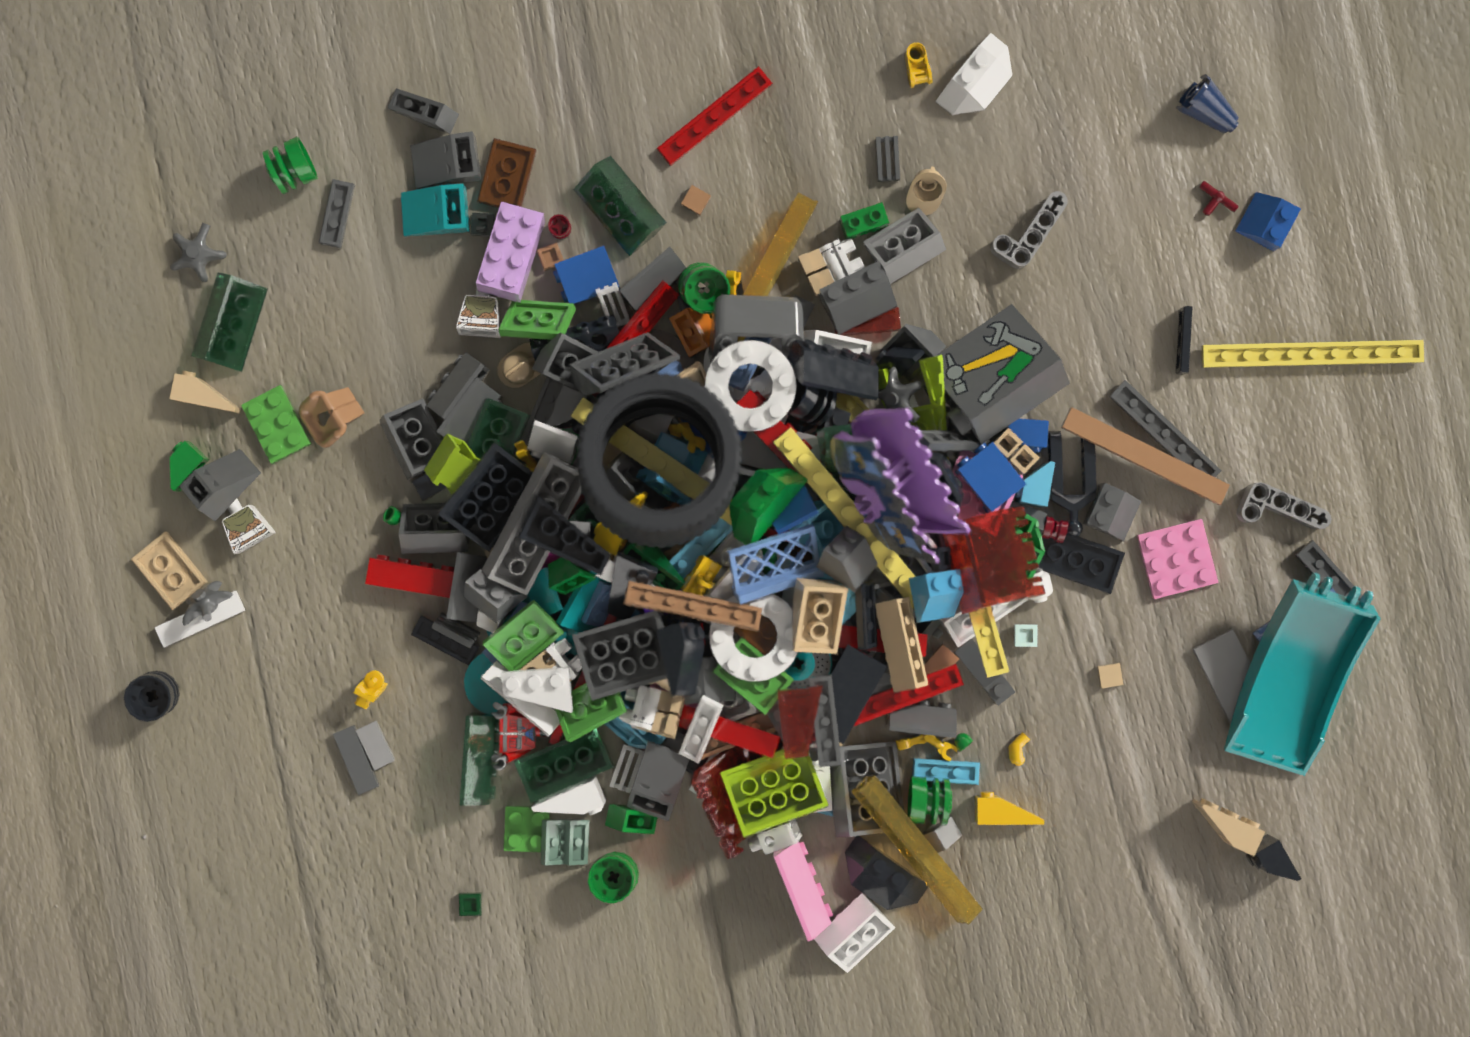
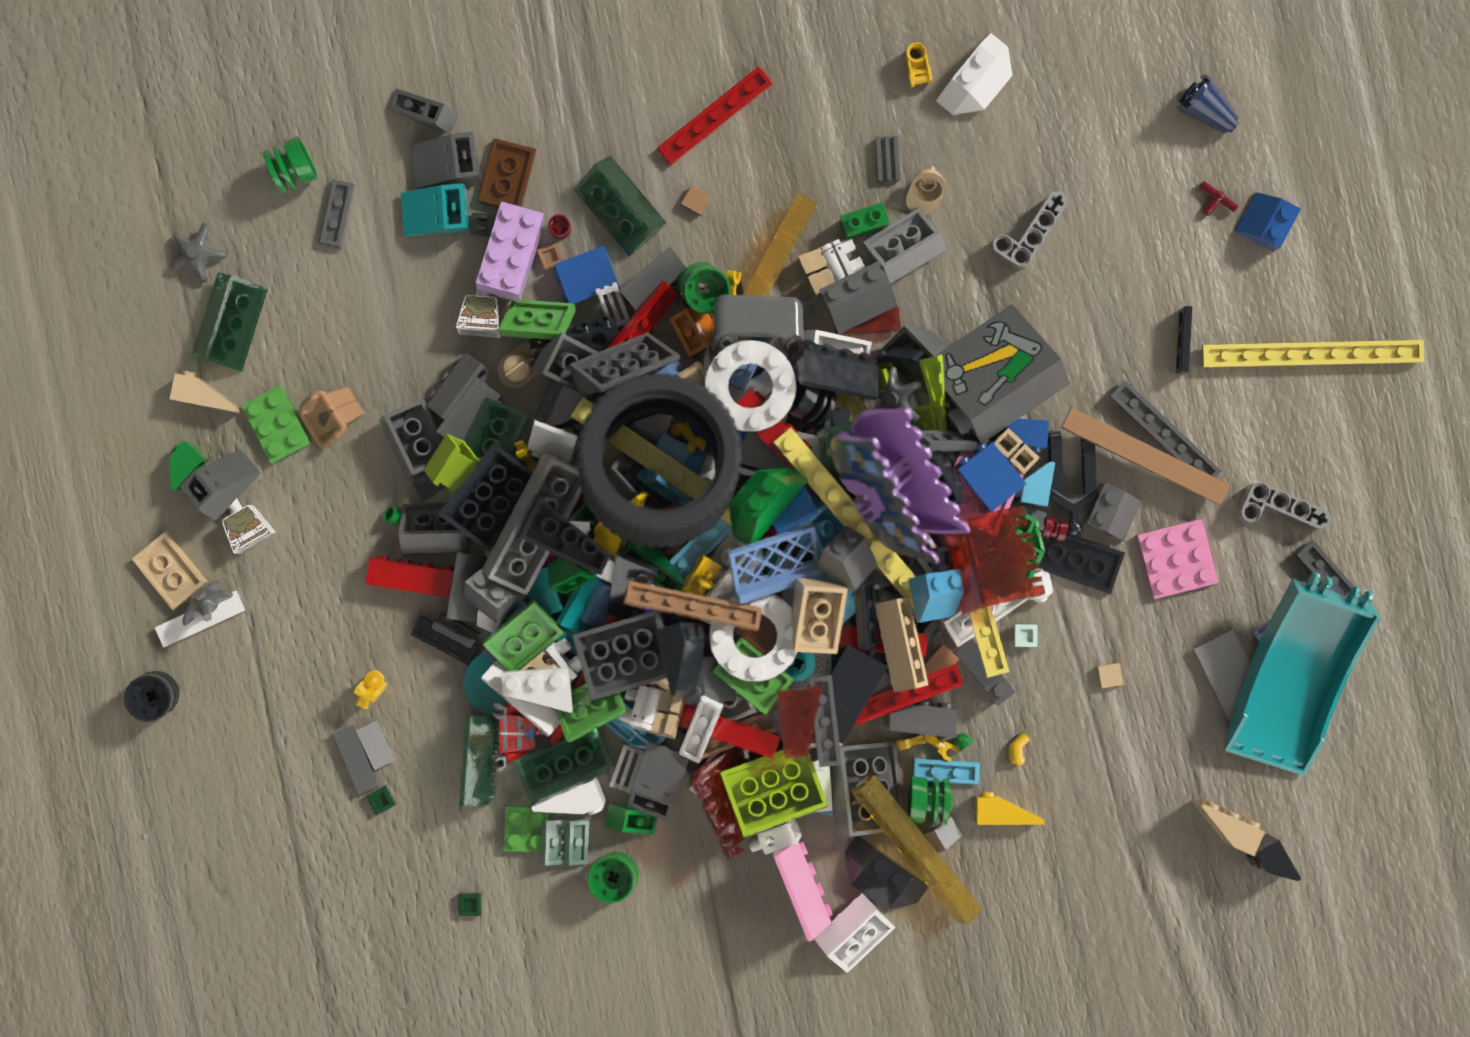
none -> dark green tile [366,785,397,815]

